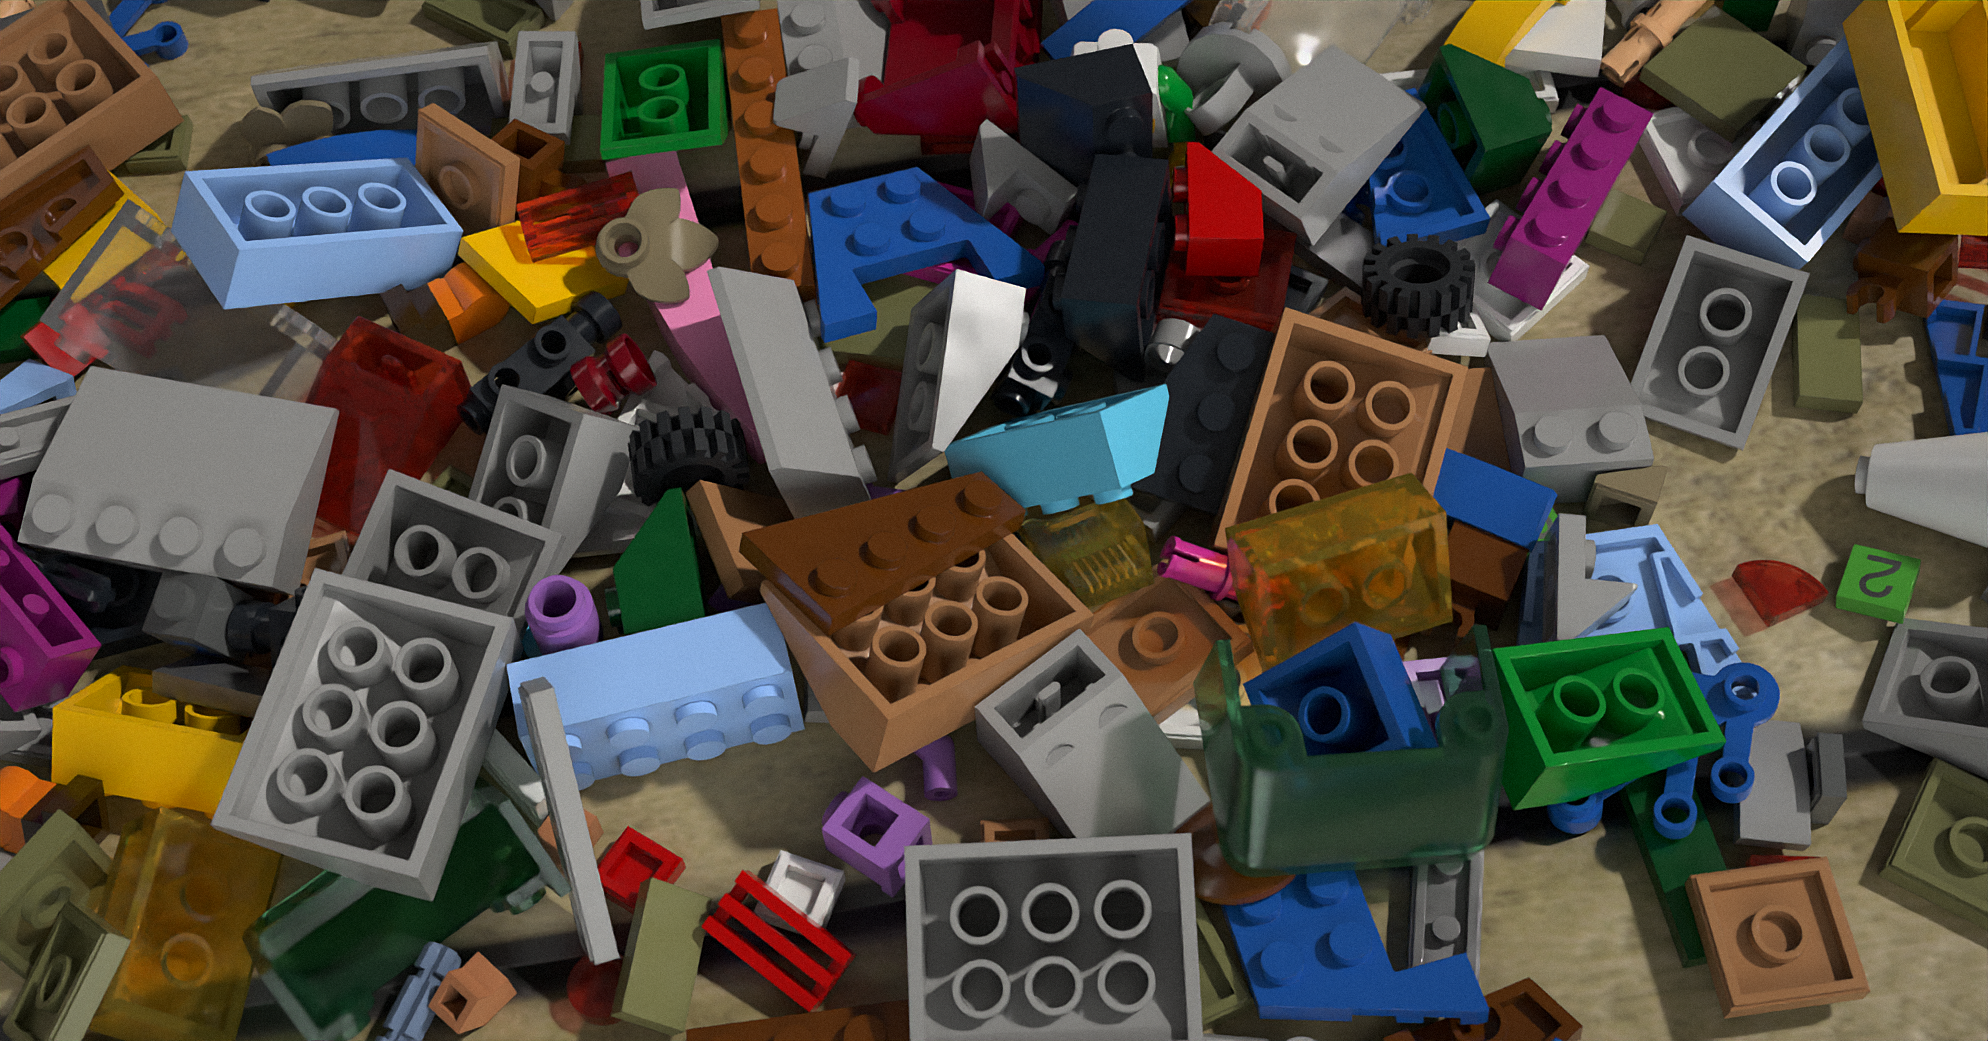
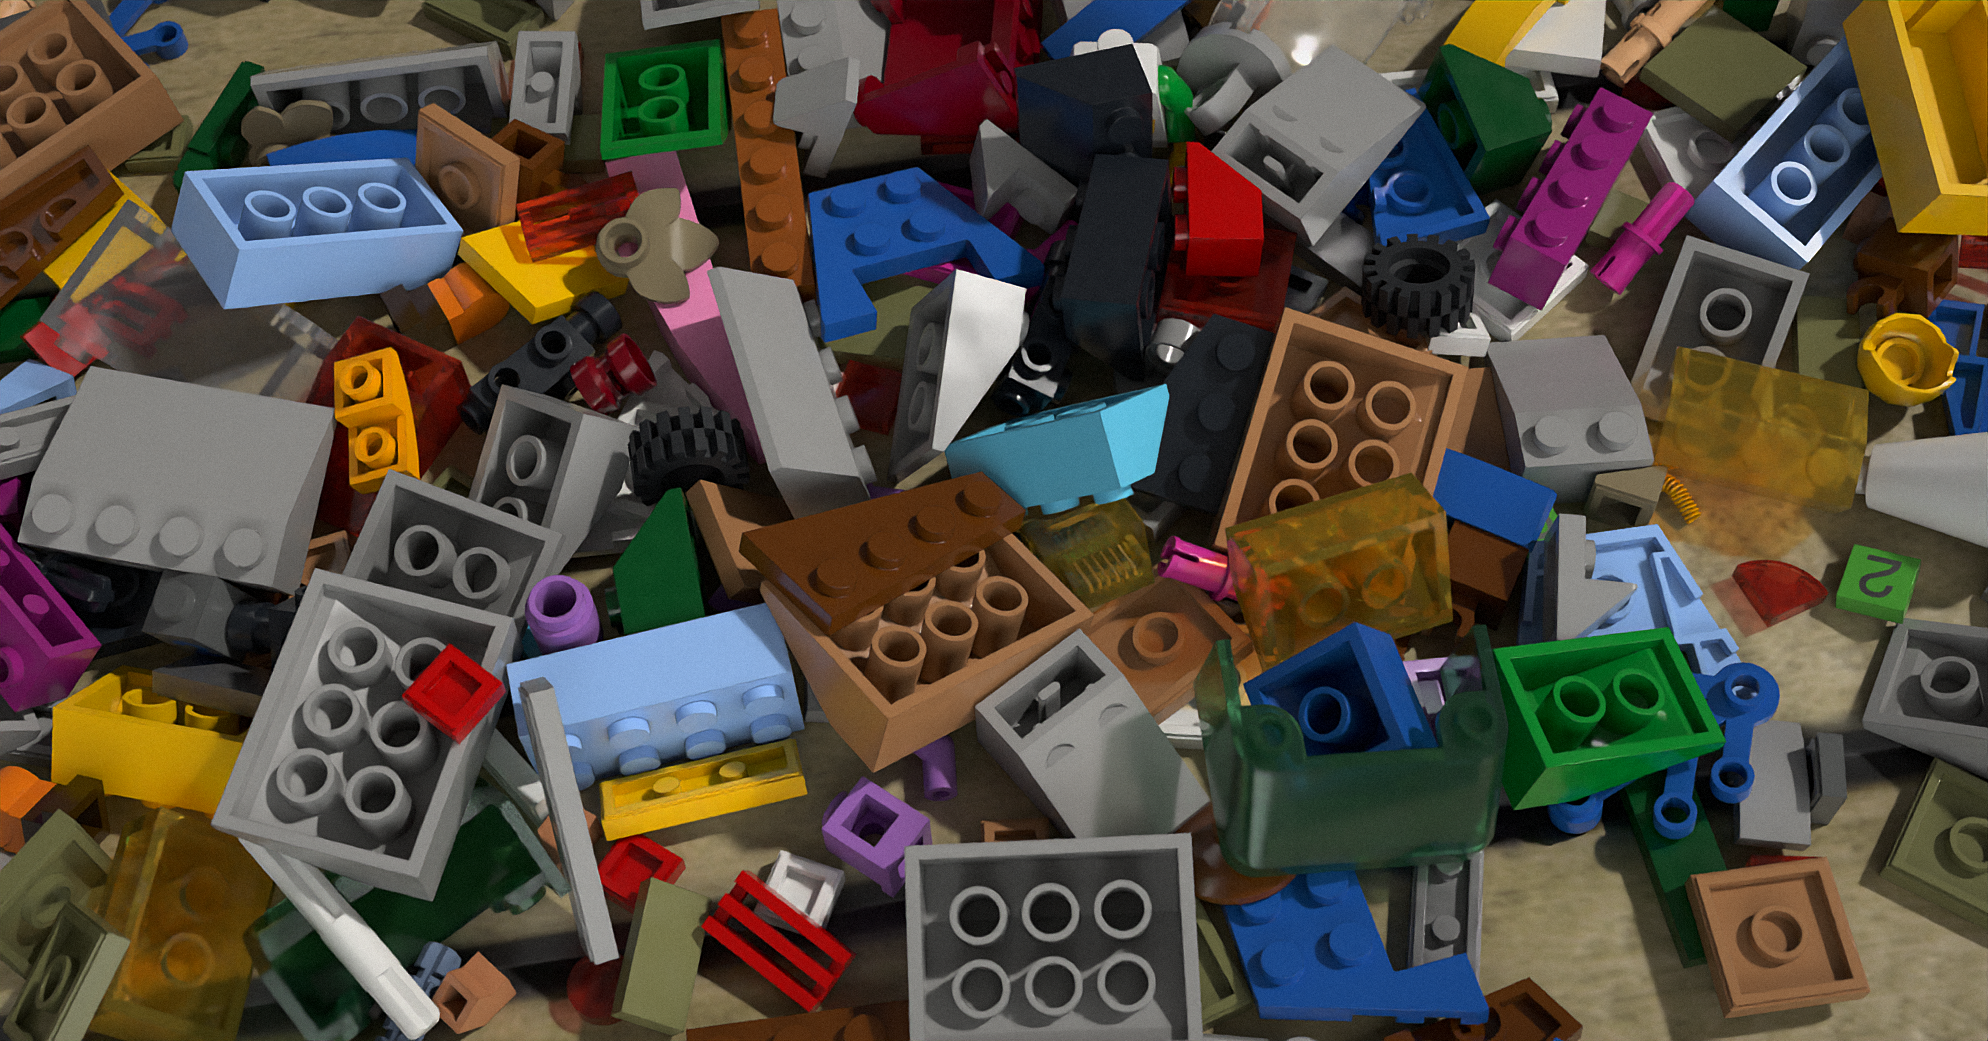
none -> dark green hinge [172,60,265,194]
none -> white axle [238,838,440,1040]
none -> light orange slope [334,347,420,495]
none -> red tile [401,643,507,744]
none -> yellow tile [599,738,808,841]
none -> dark pink axle [1589,182,1695,296]
none -> clear yellow slope [1651,346,1869,514]
none -> yellow leg [1661,473,1702,524]
none -> yellow hair [1857,313,1959,407]

